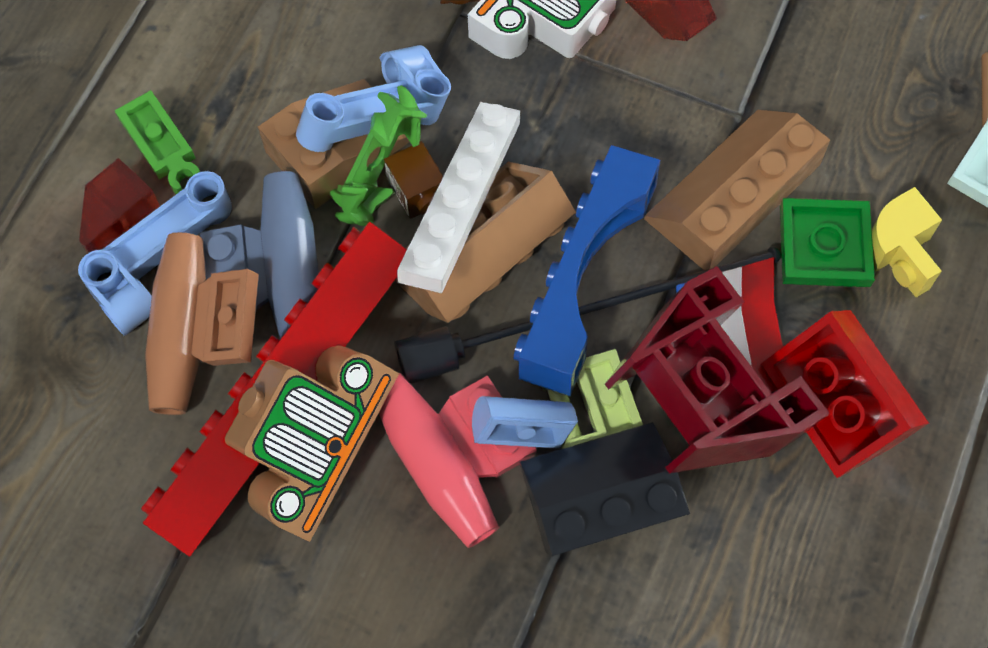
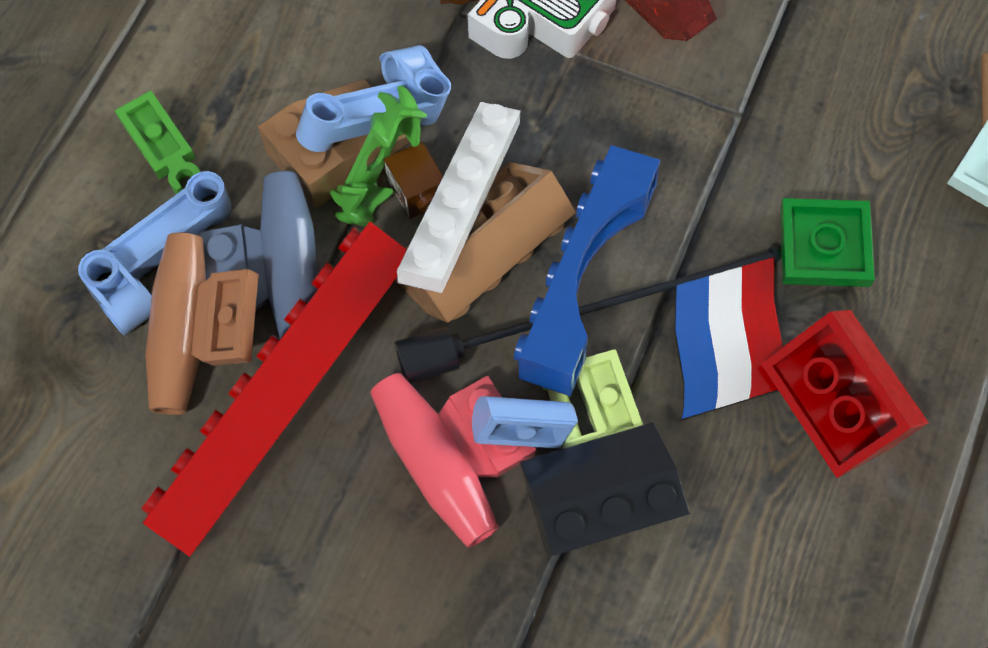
clear red slope [79,158,160,254] -> none
brick [225,345,399,542] -> none
dark red wedge [605,266,830,473] -> none
medium nougat slope [644,110,830,271] -> none
light yellow brick [872,187,942,297] -> none

